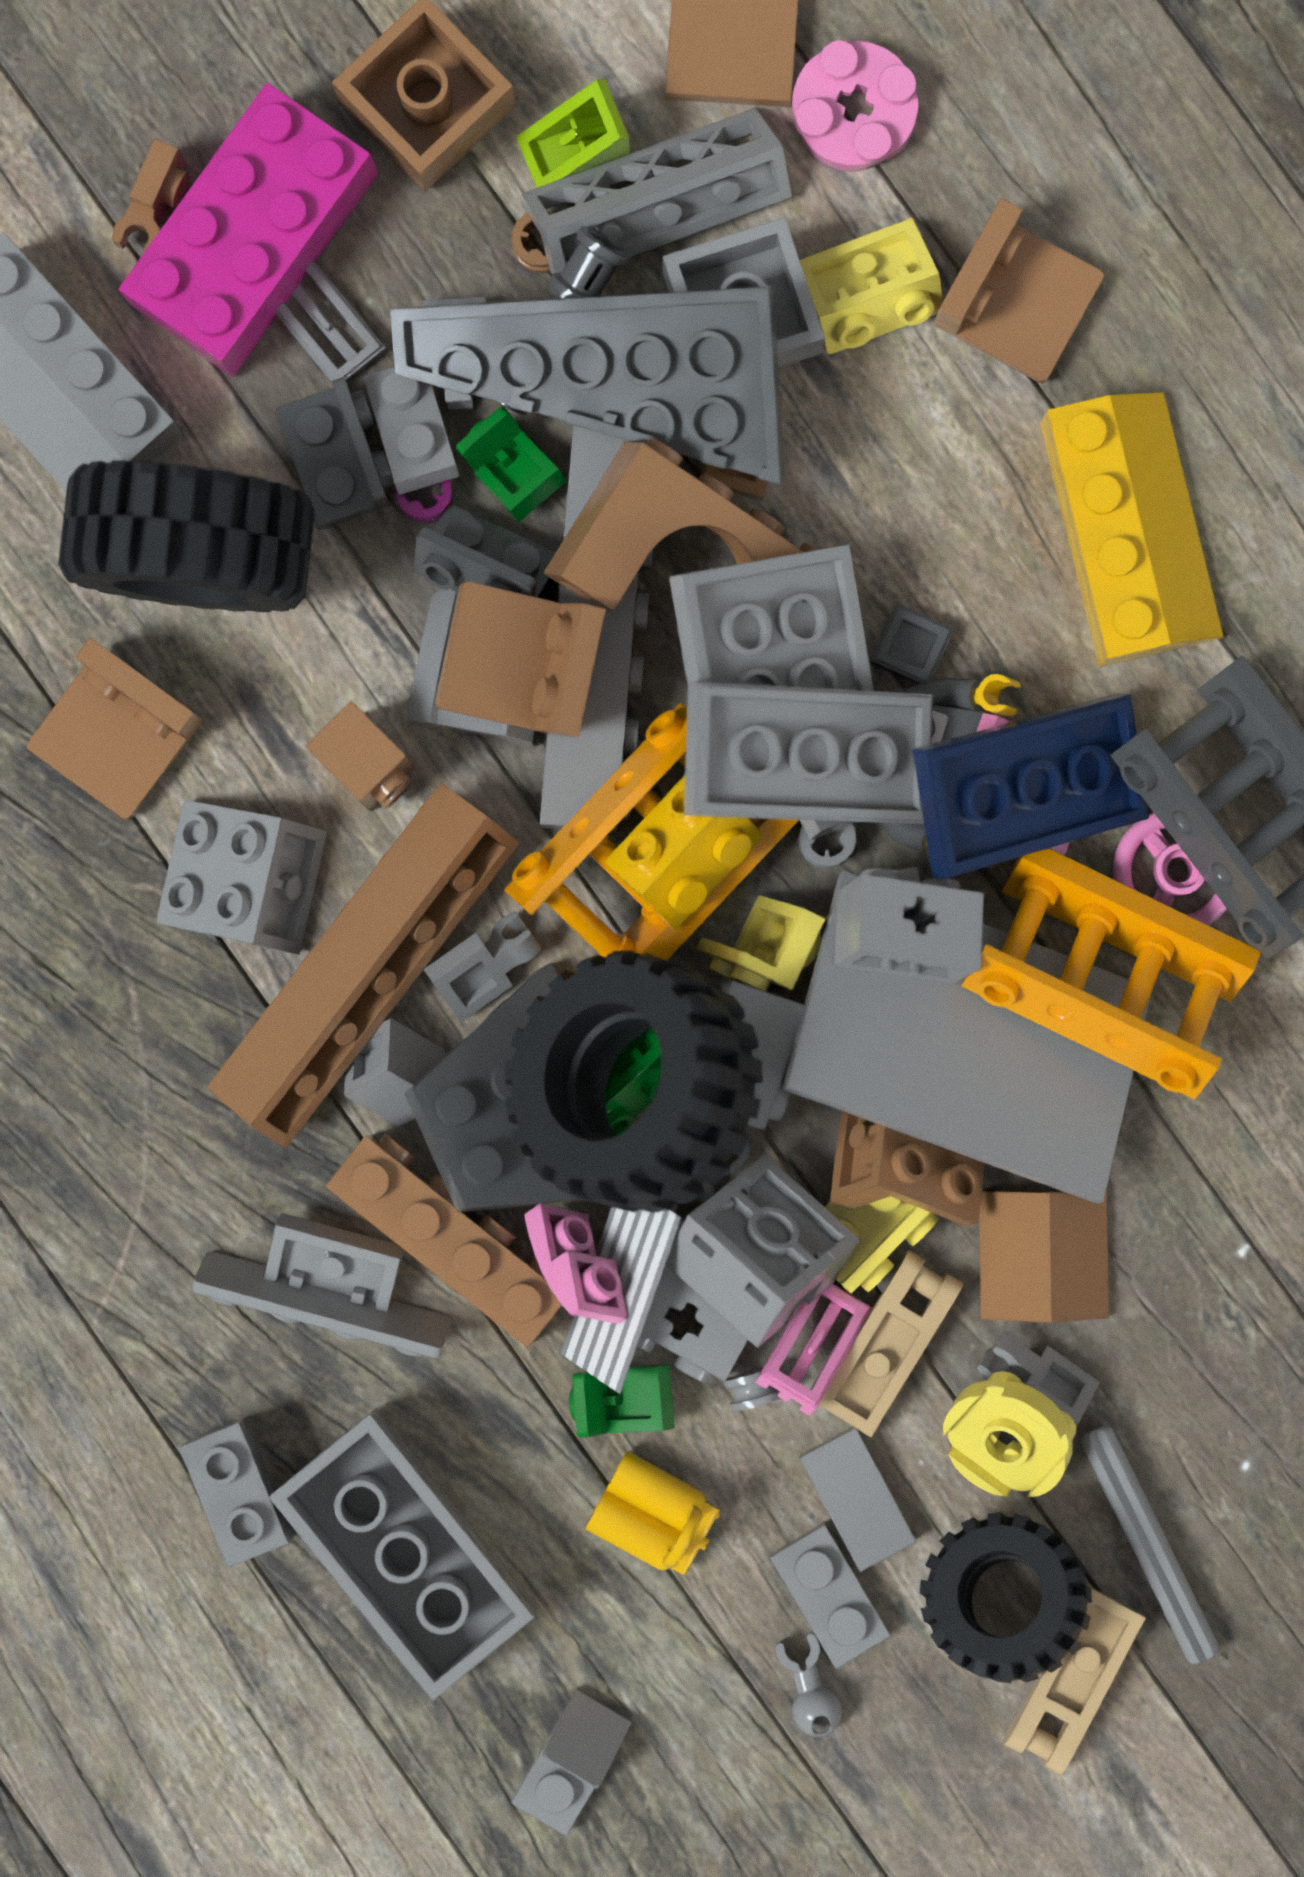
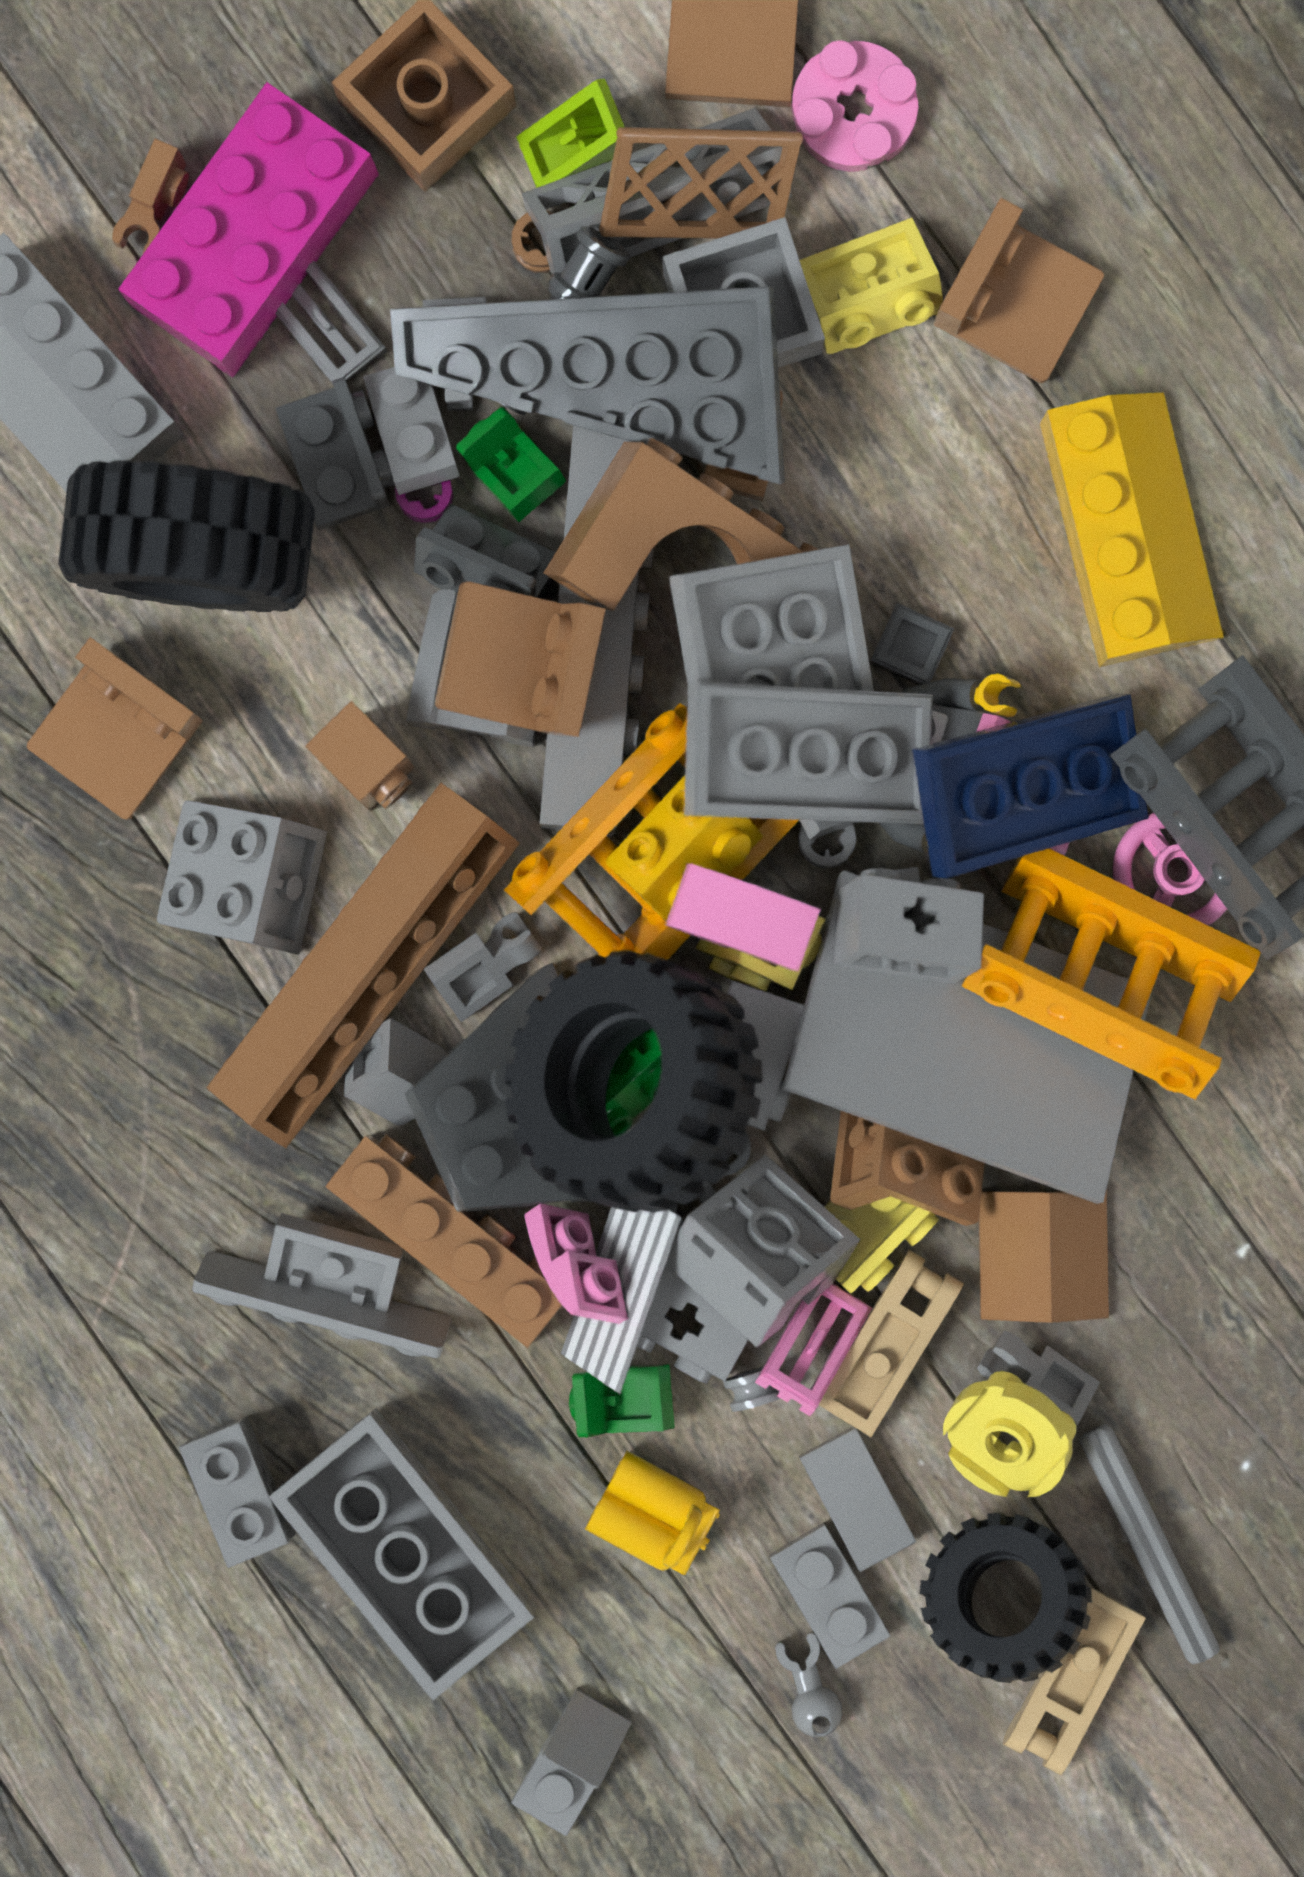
none -> medium nougat window [599,127,803,238]
none -> bright pink slope [666,864,820,971]

